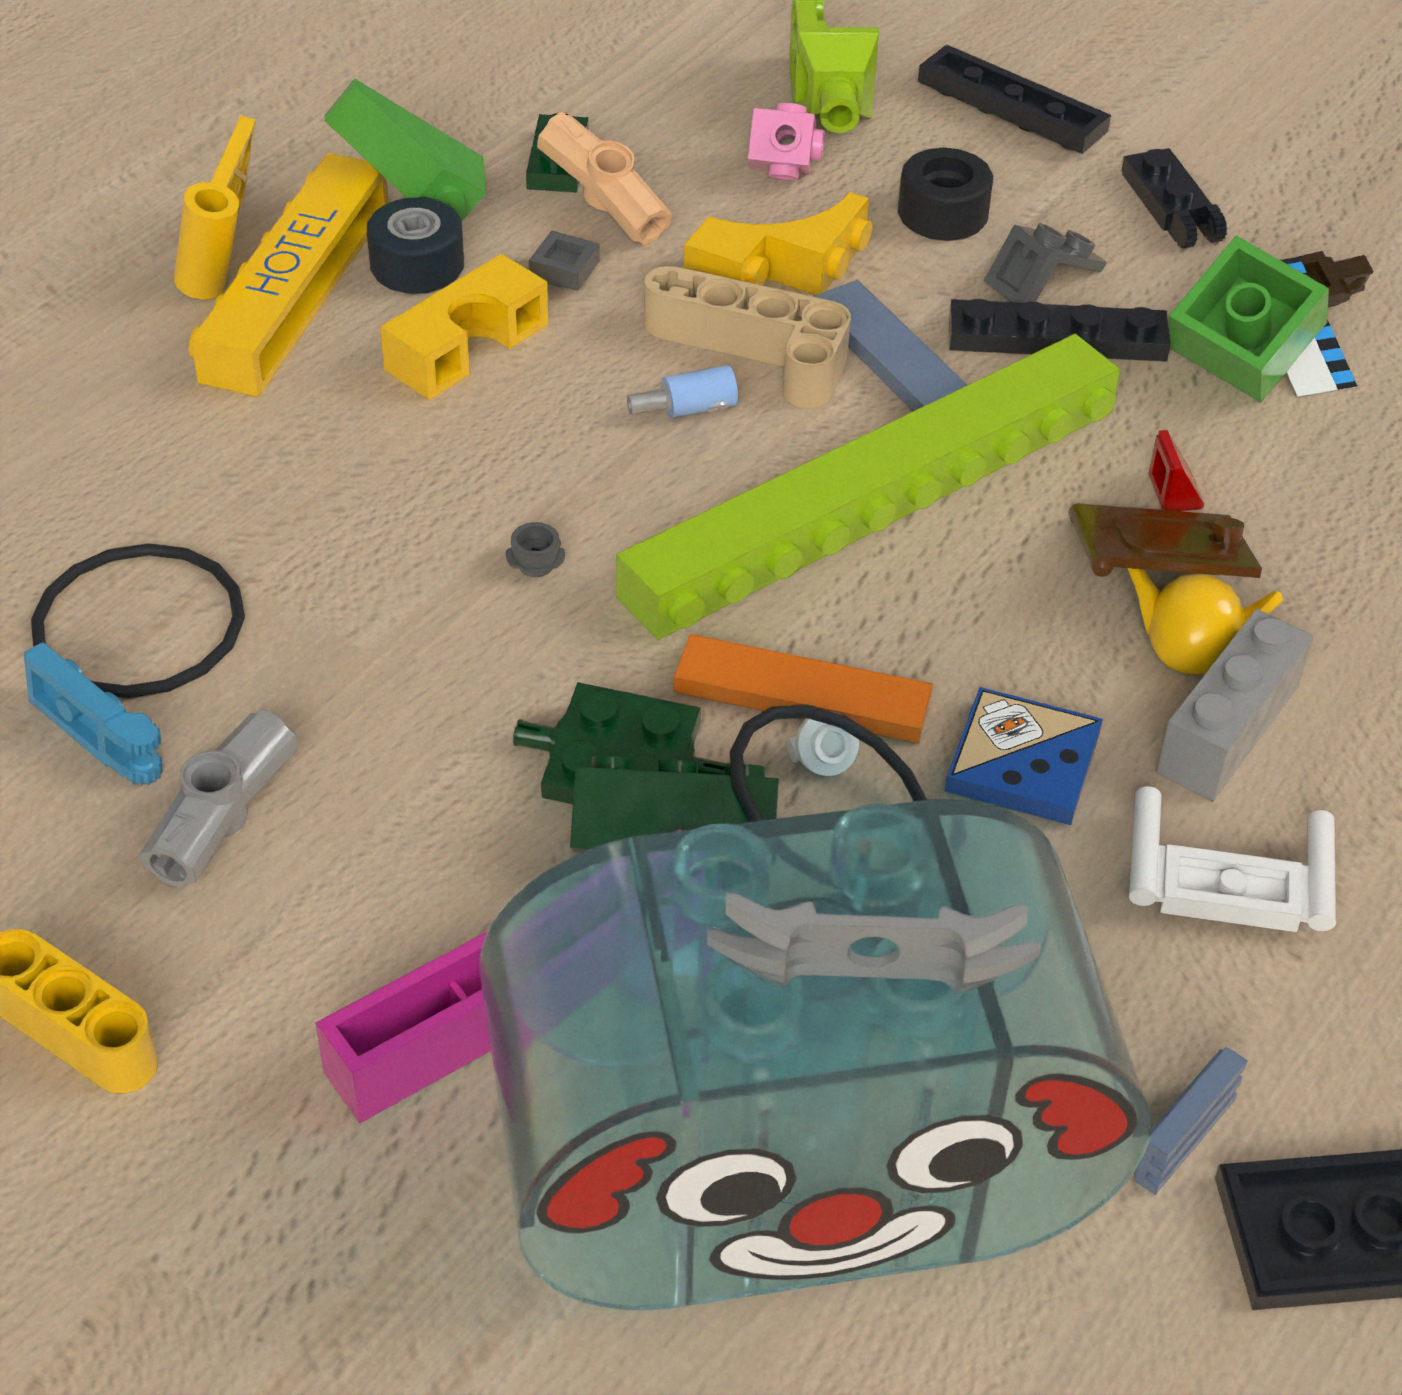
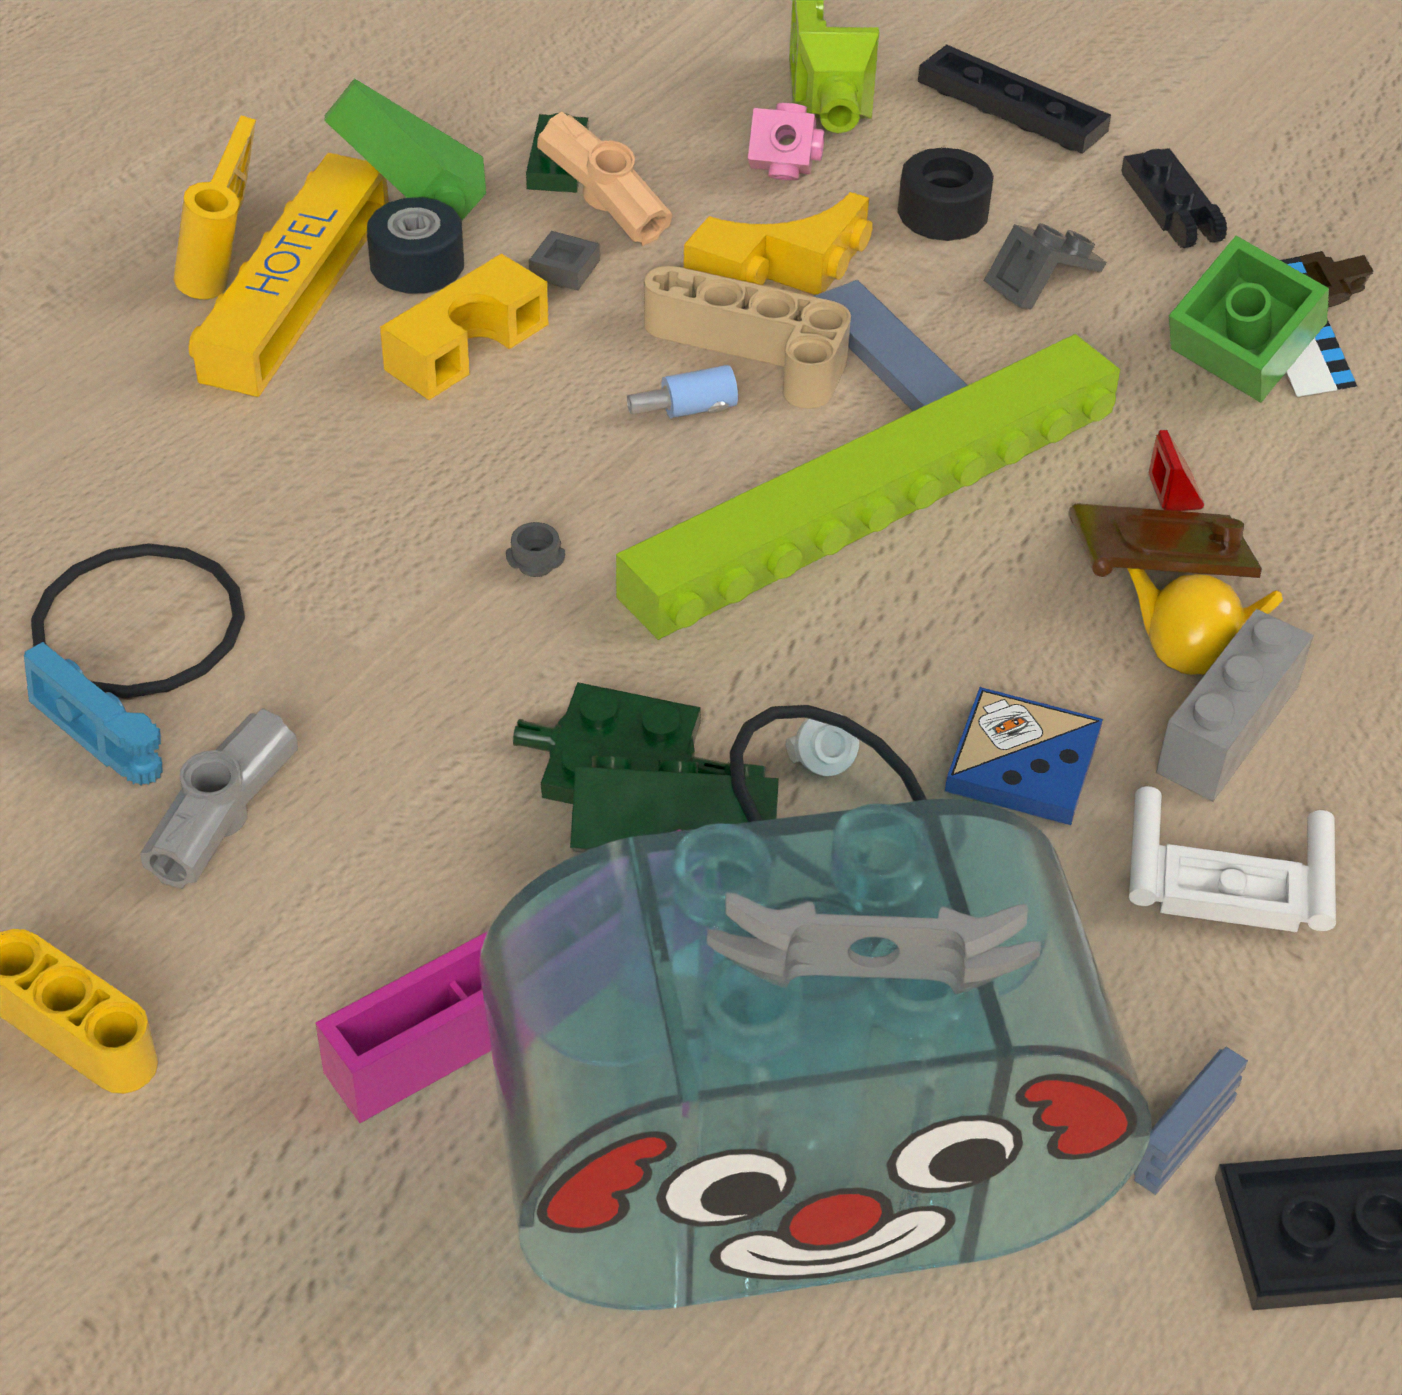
orange tile [673,634,933,744] -> none
black plate [949,299,1171,362] -> none

